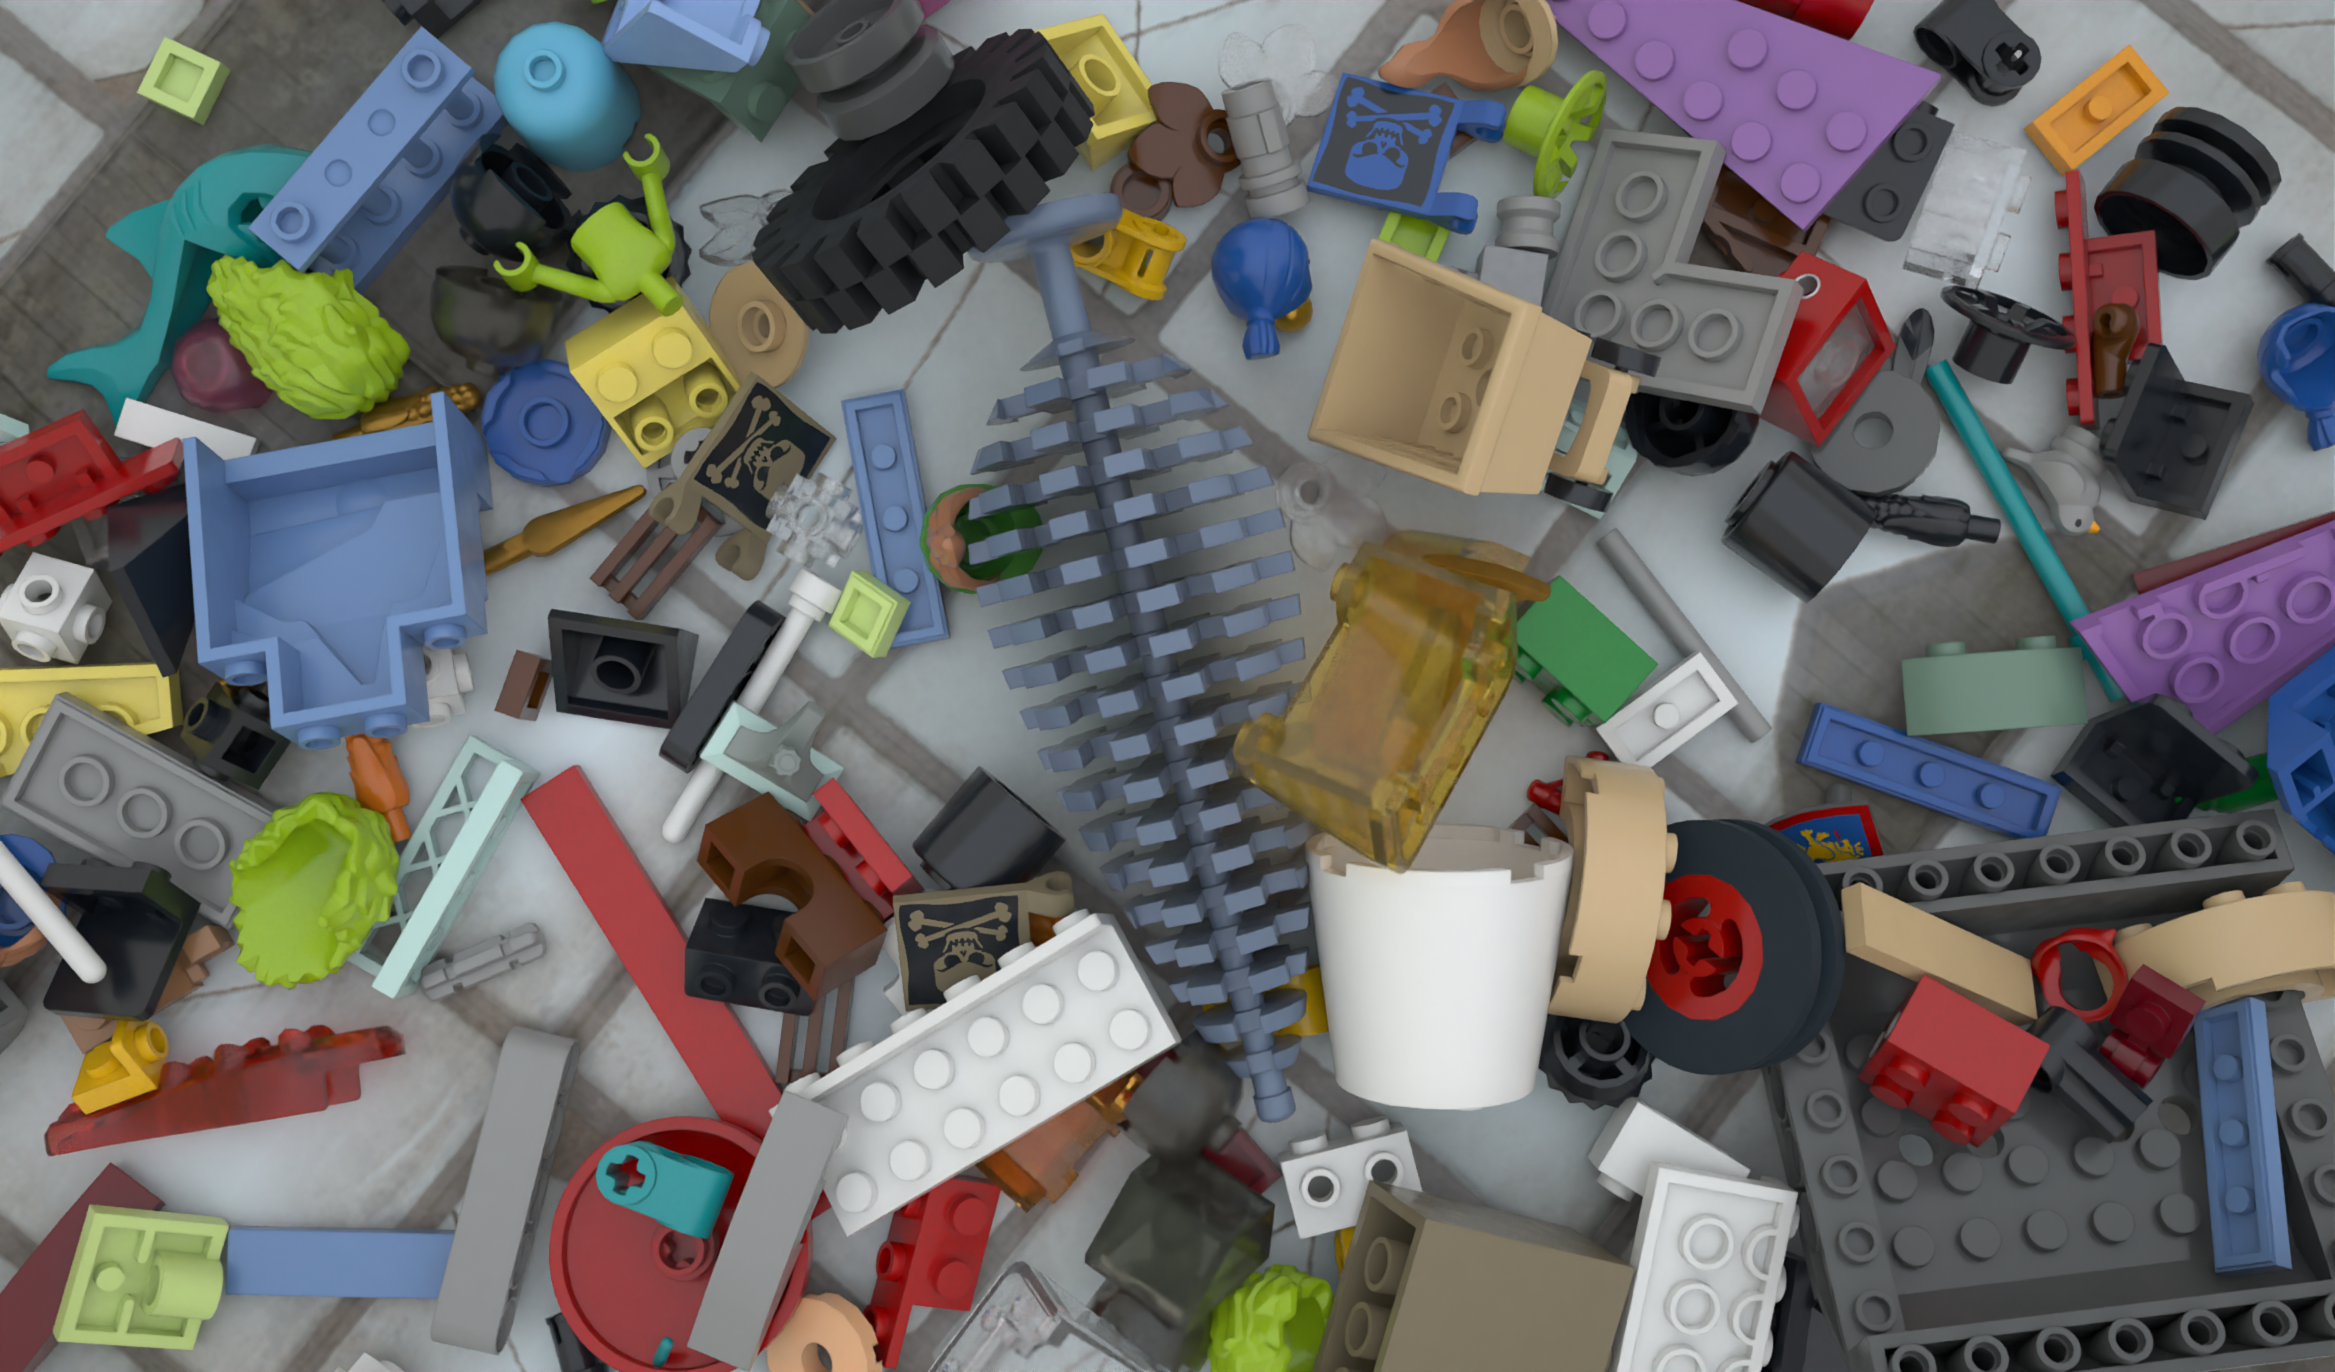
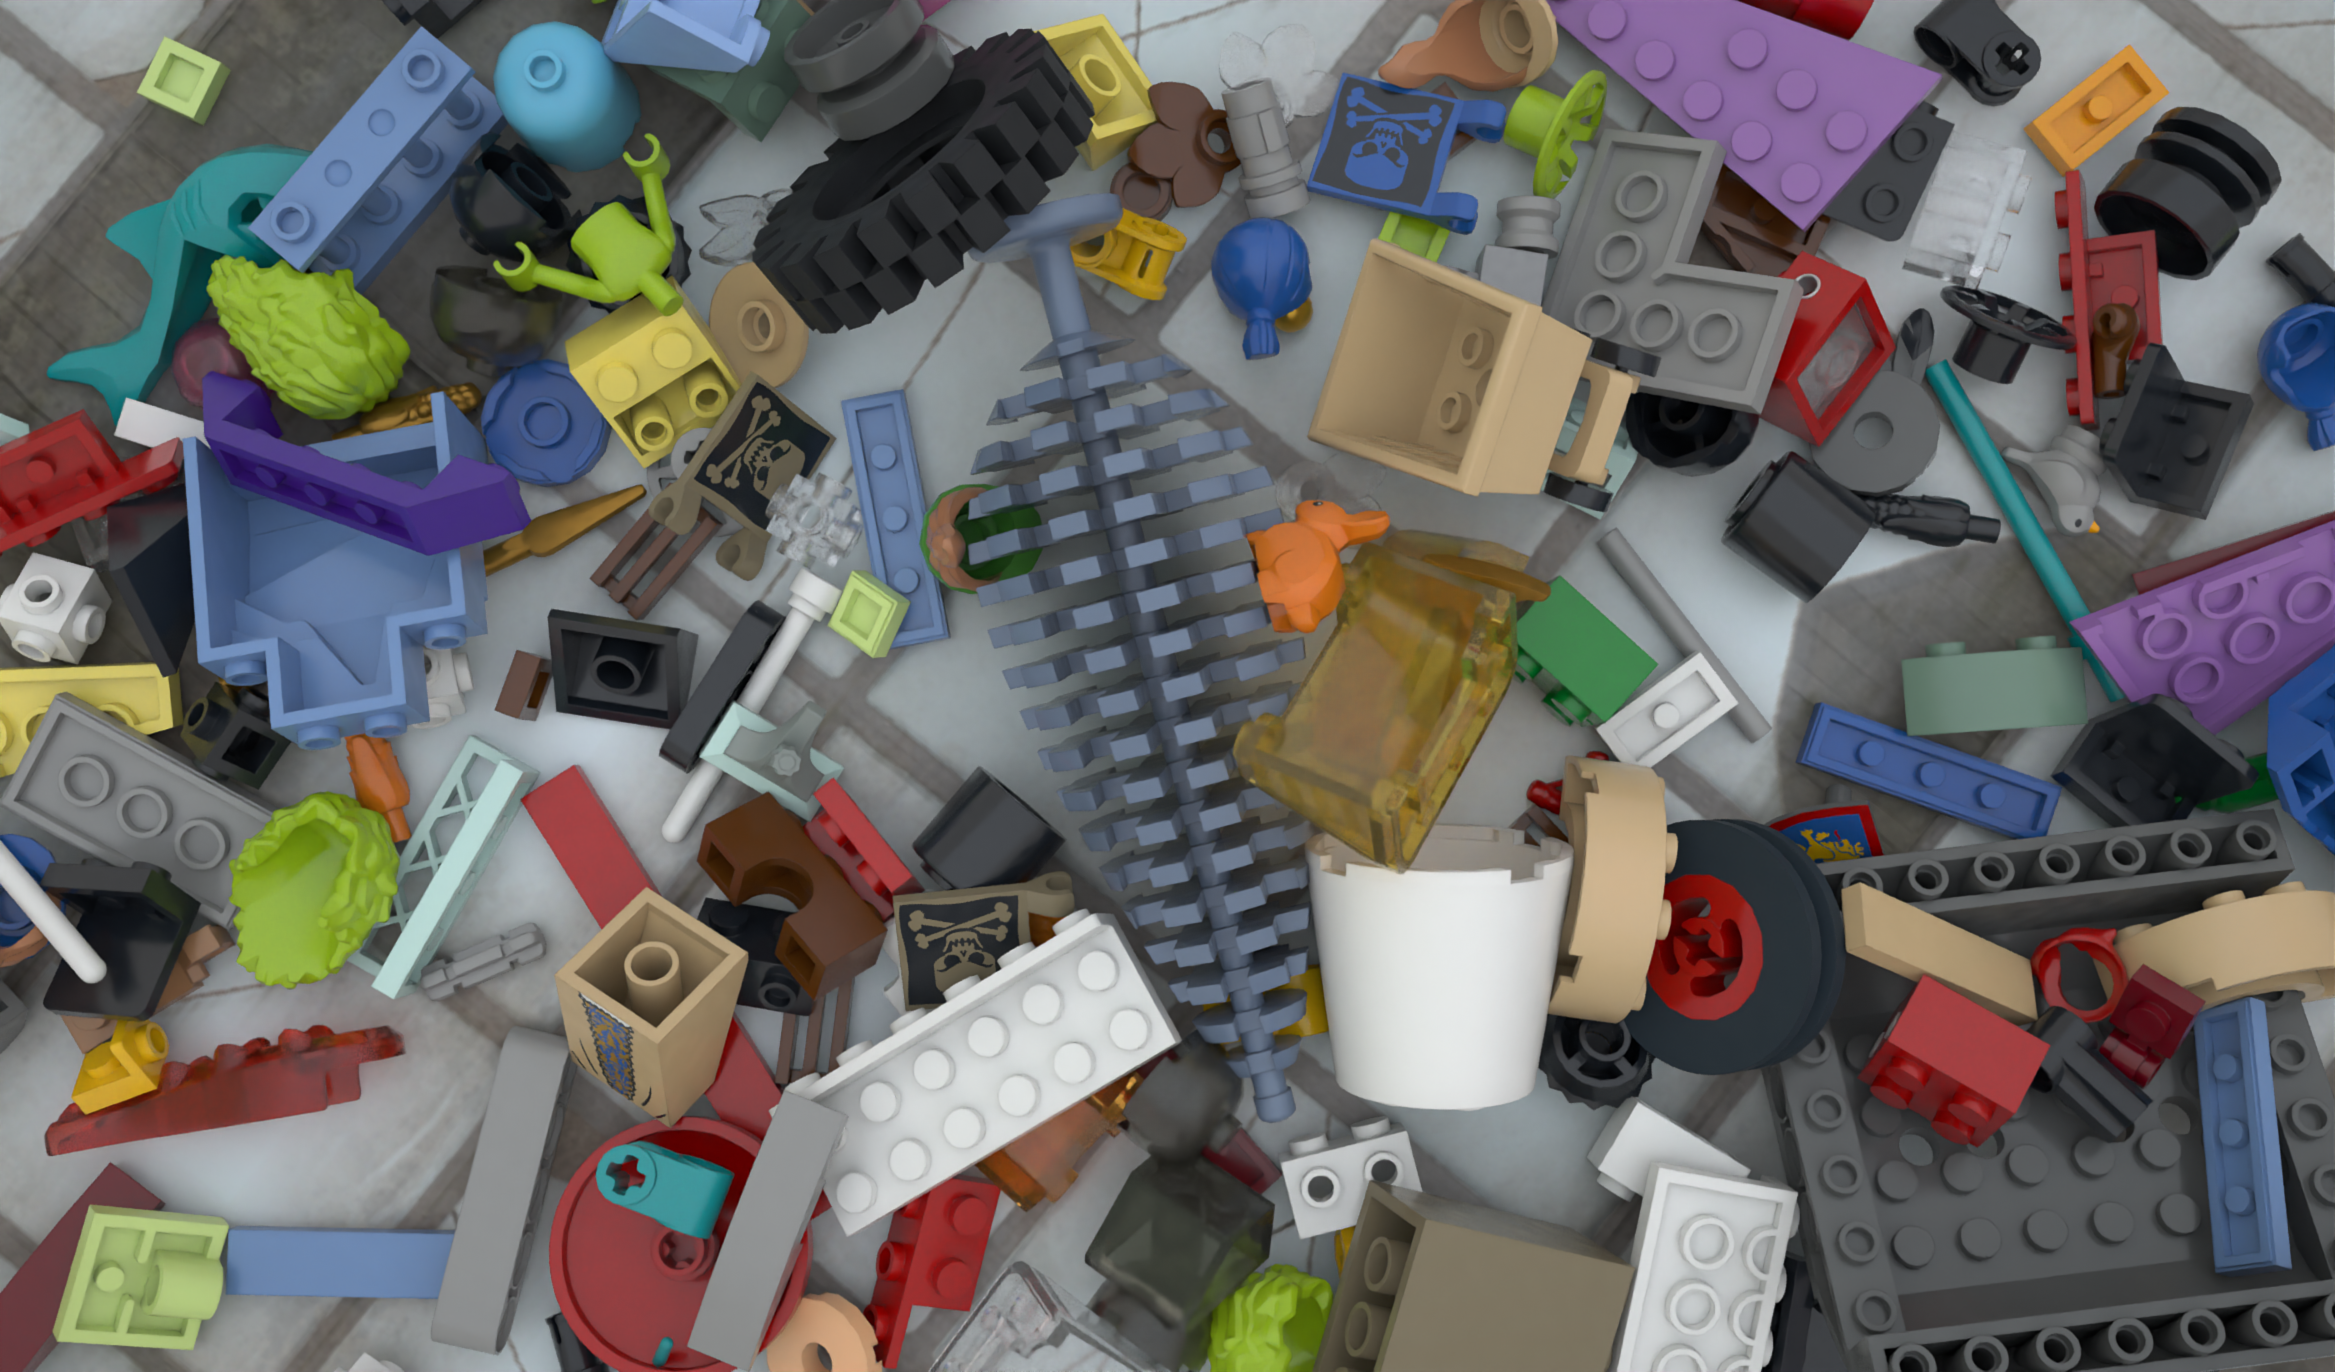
none -> dark purple slope [202,371,531,556]
none -> tan slope [554,887,748,1128]
none -> orange animal [1246,500,1391,633]

